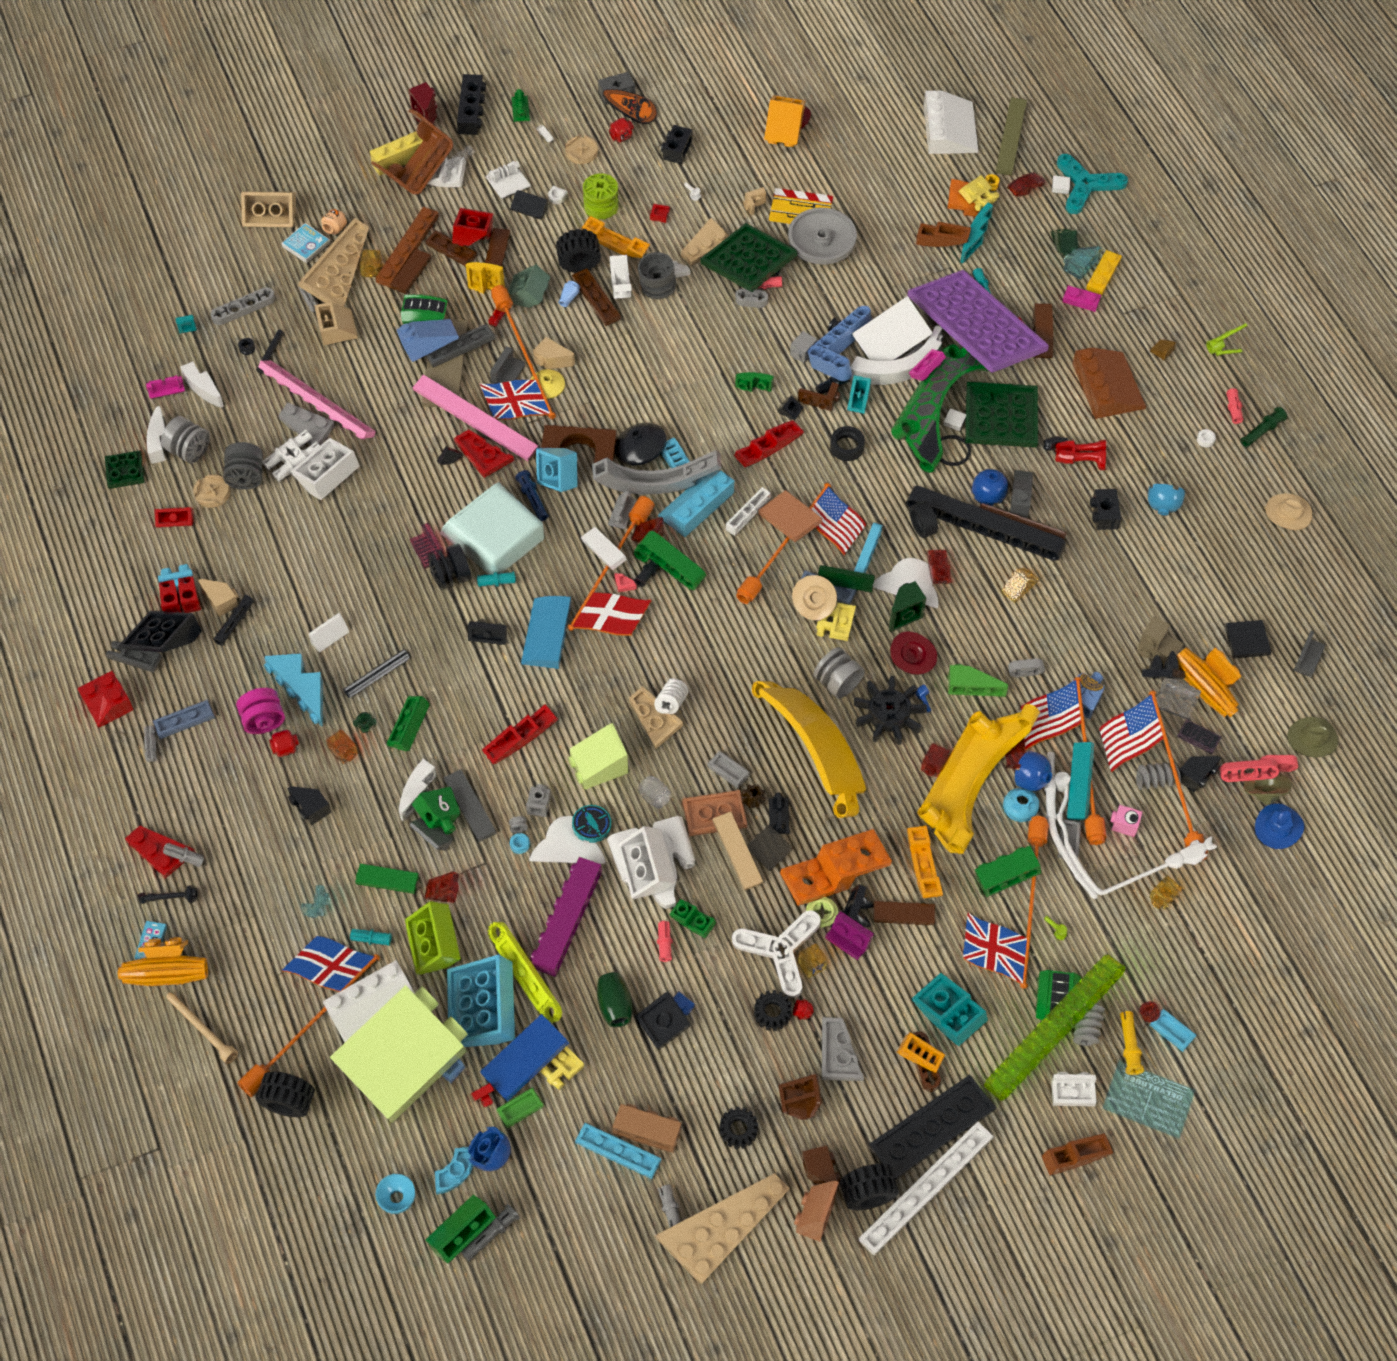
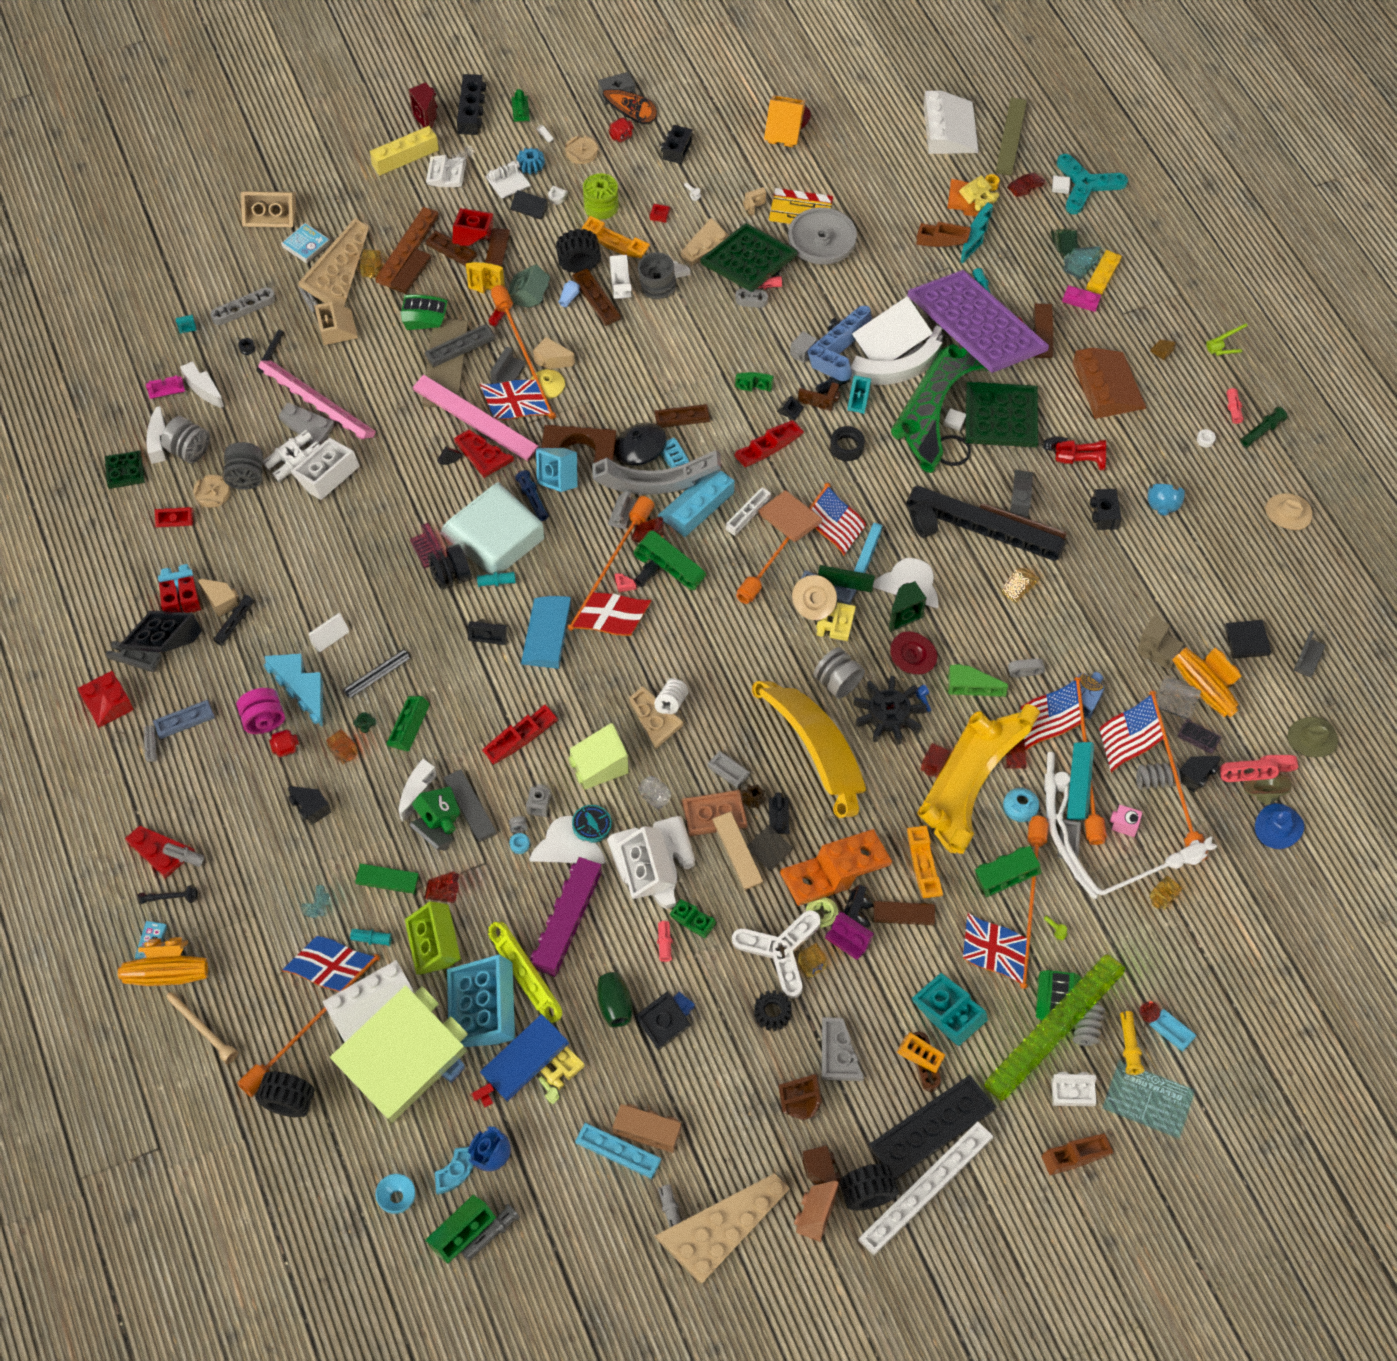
light nougat head [321,209,347,235] -> none
dark orange windscreen [371,109,453,194] -> none
medium blue slope [397,319,459,362] -> none
bright green tile [496,1087,544,1129] -> none
white tile [581,527,627,570] -> none
black tyre [720,1107,758,1149] -> none
red plate [793,999,814,1020] -> none
dark pink plate [909,349,946,381] -> none
clear red slope [927,550,952,584] -> none
blue cylinder [971,469,1008,506] -> none
blue cylinder [1015,751,1052,791] -> none
black tile [1142,651,1185,679] -> none
none -> dark azure gear [516,146,545,175]
none -> yellowish green hand [538,1076,559,1104]
none -> reddish brown tile [654,404,710,428]

